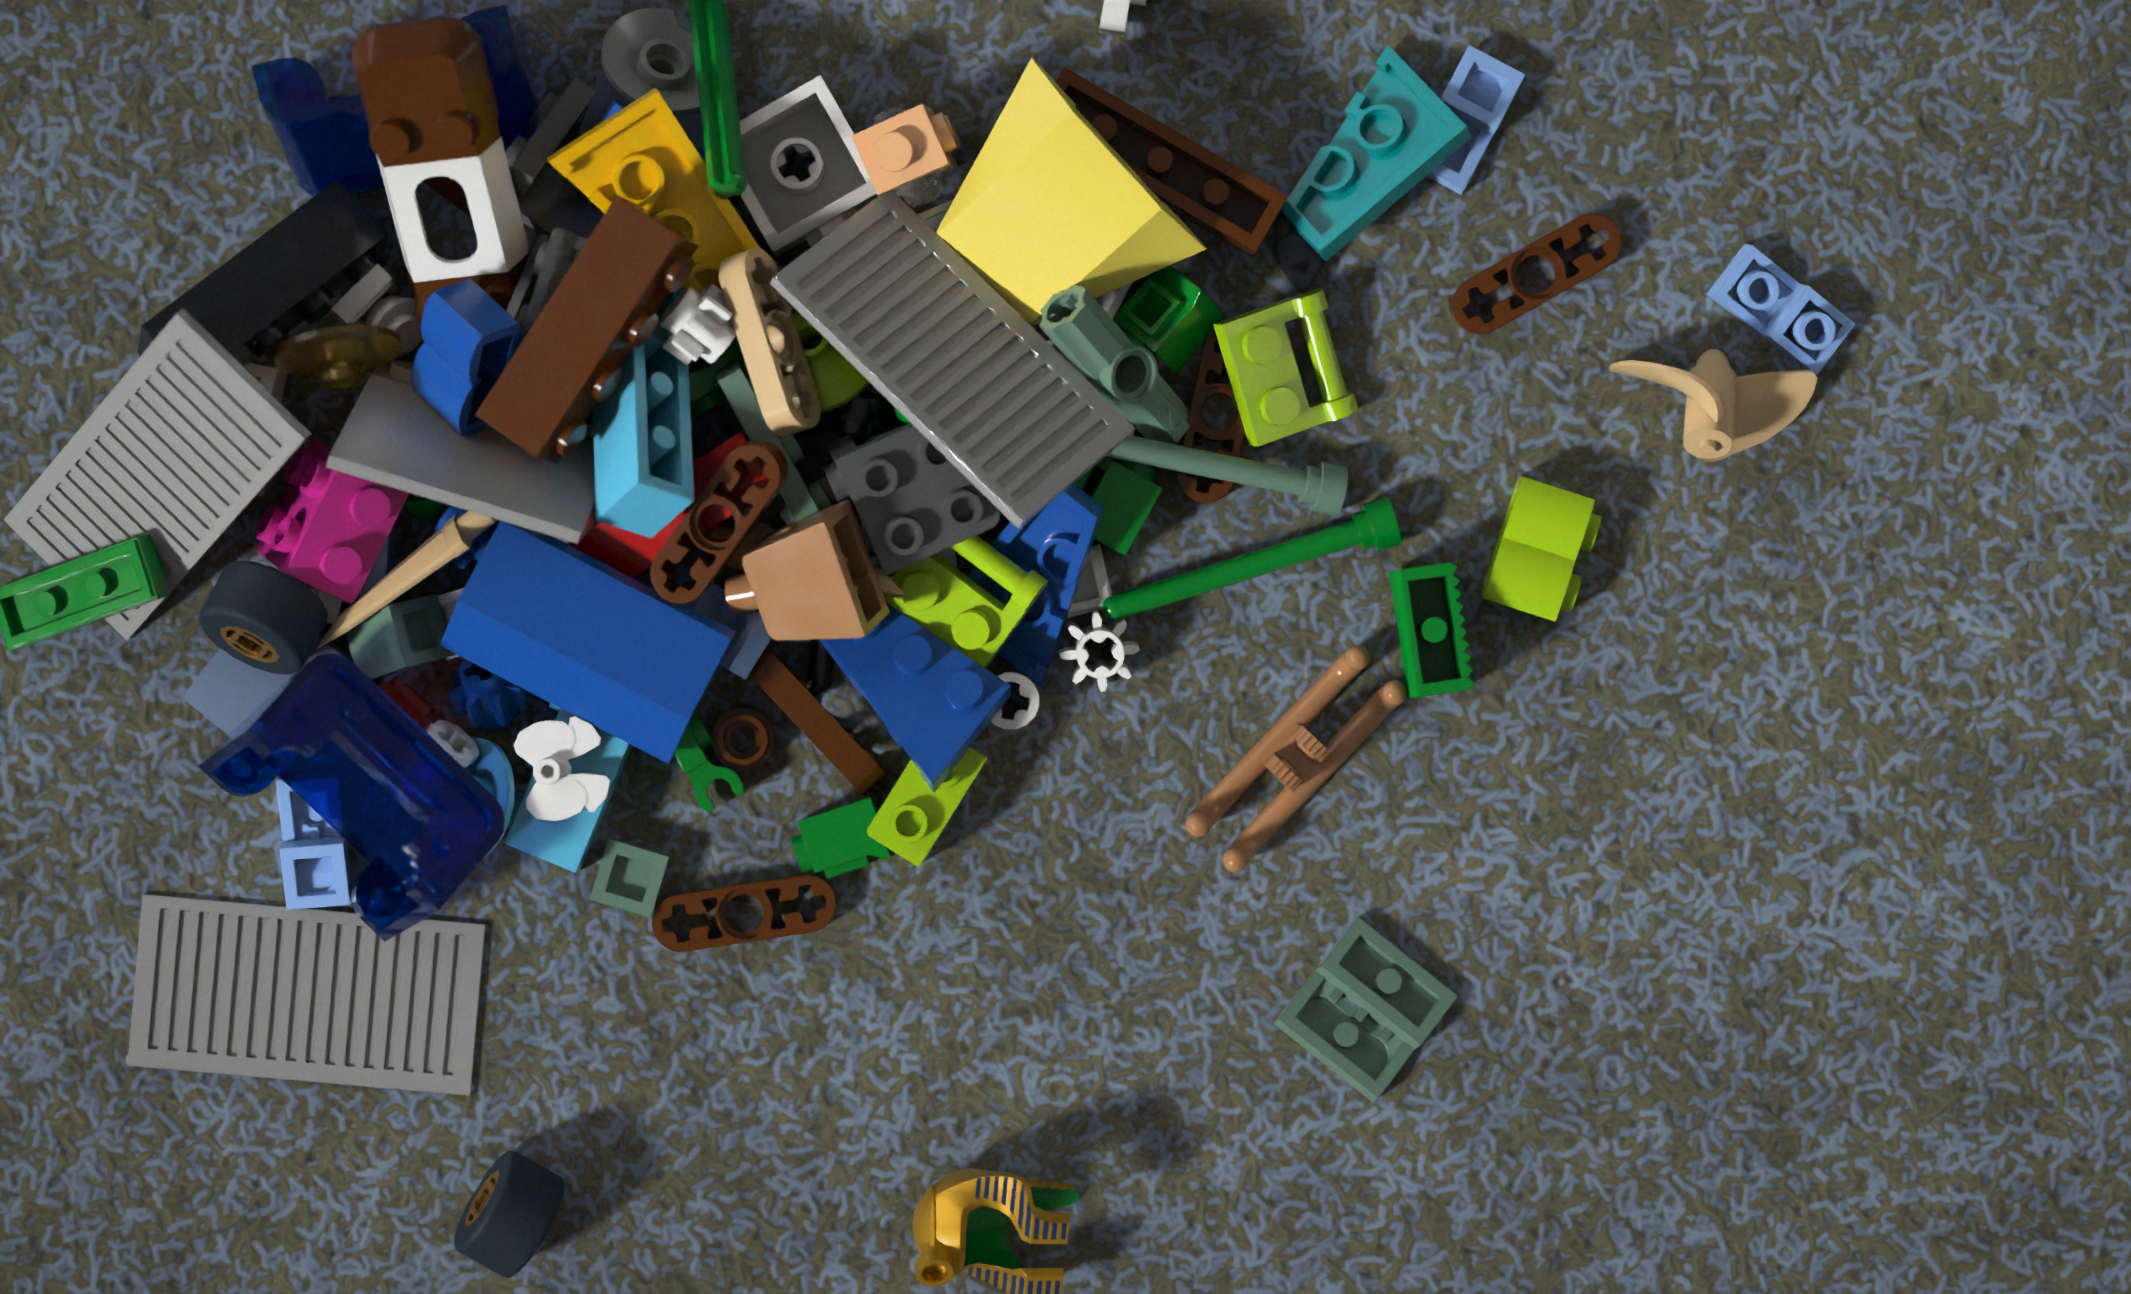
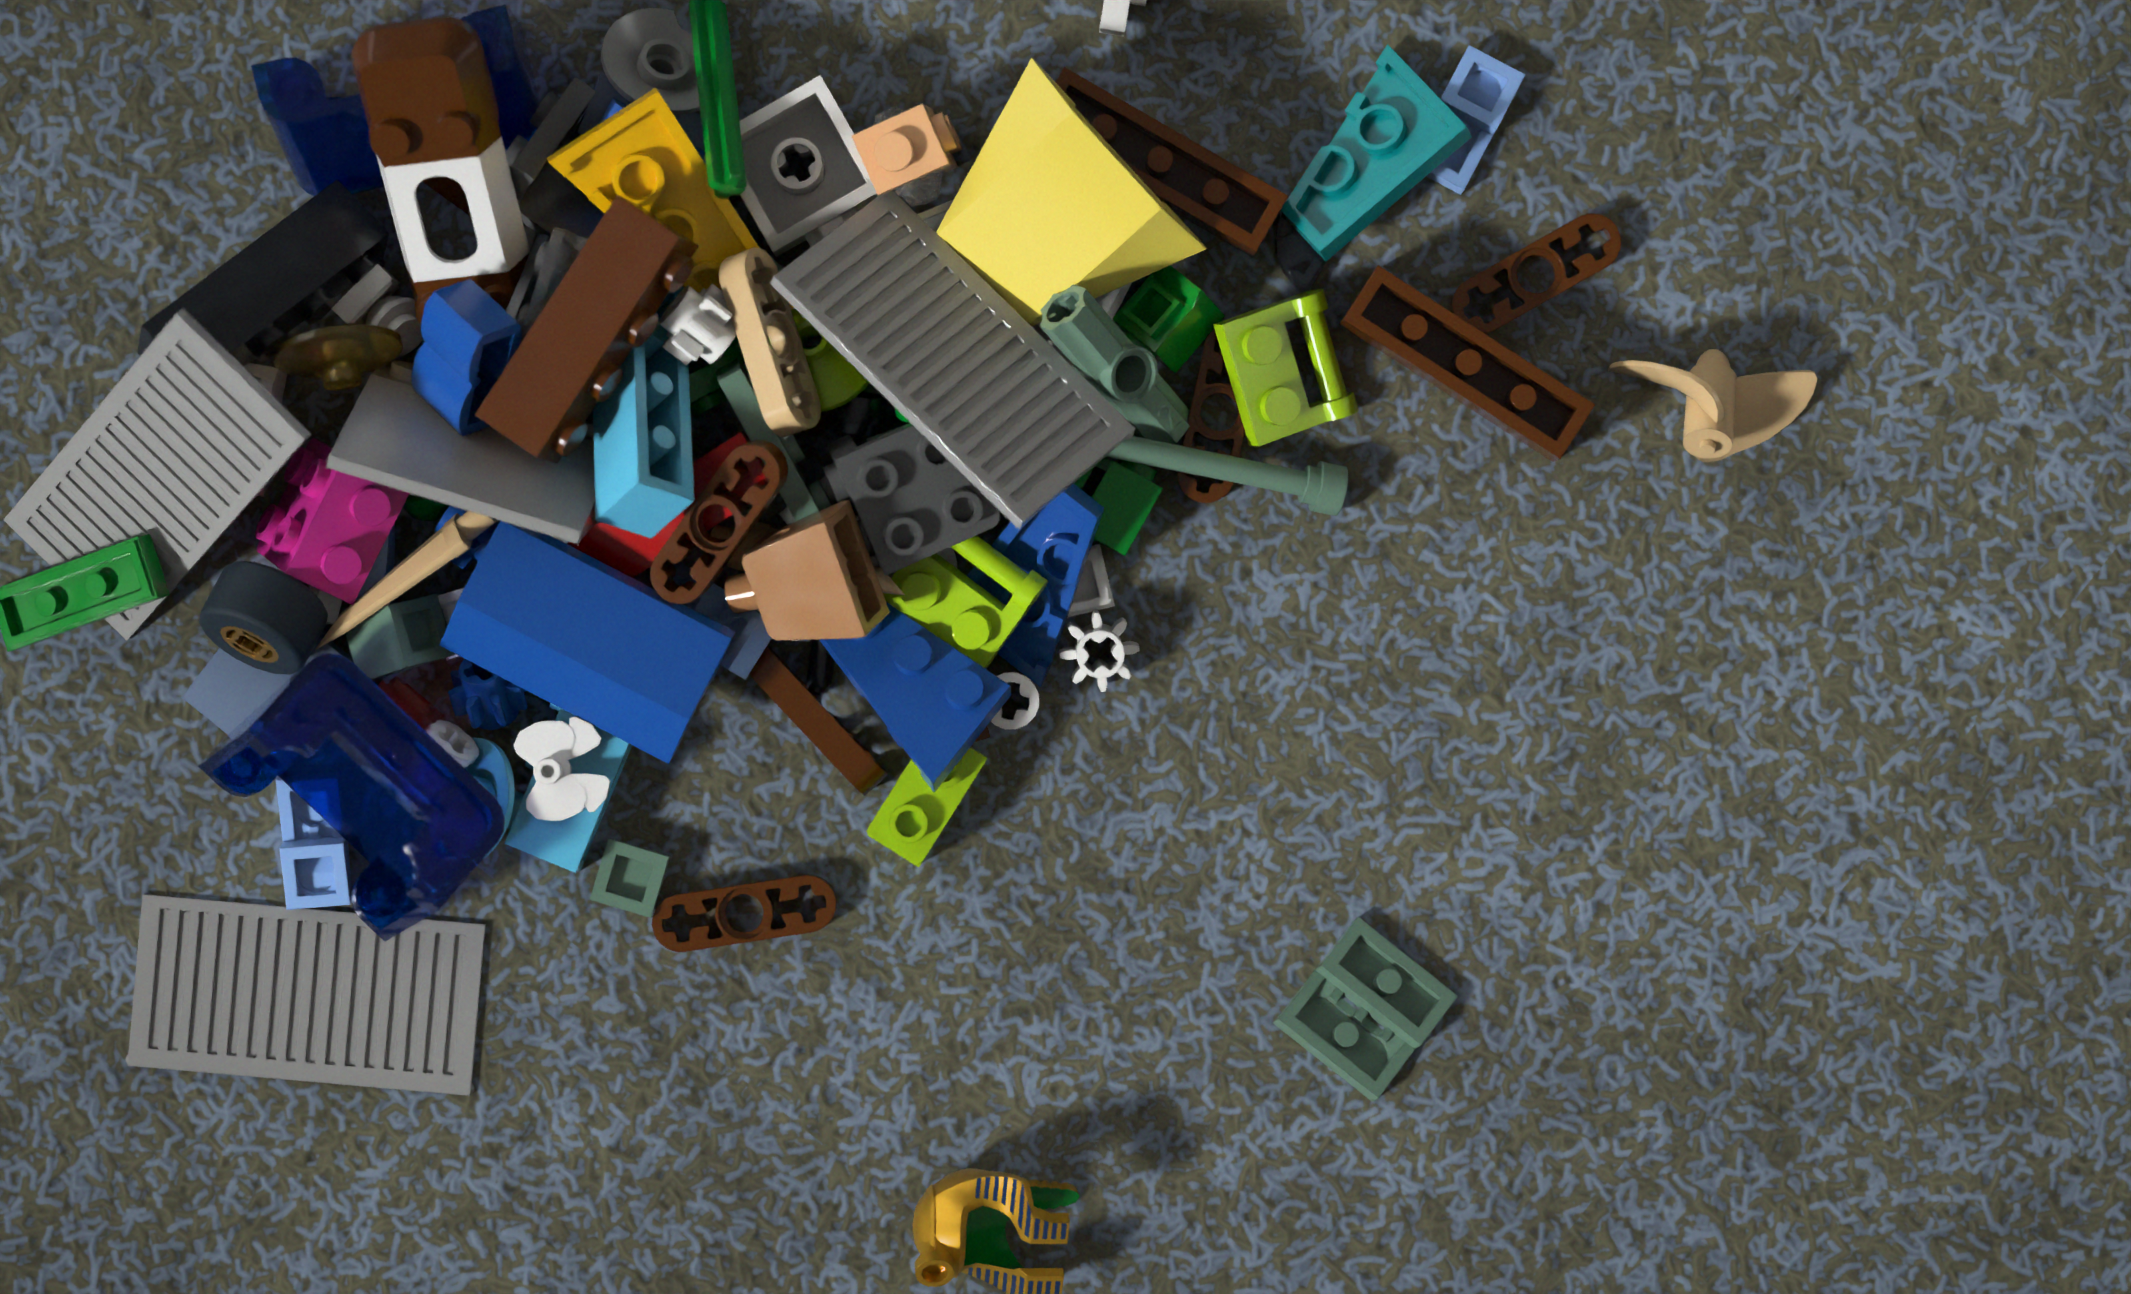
black wheel [454,1151,565,1278] -> none
green plate [674,711,745,813] -> none
reddish brown plate [712,707,776,771] -> none
green window [791,796,892,879] -> none
green piece [1101,496,1402,621] -> none
medium nougat piece [1185,645,1408,873] -> none
green brick [1389,562,1475,698] -> none
lime brick [1479,476,1602,622] -> none
light blue slope [1707,244,1855,375] -> none
none -> reddish brown brick [1339,265,1595,462]

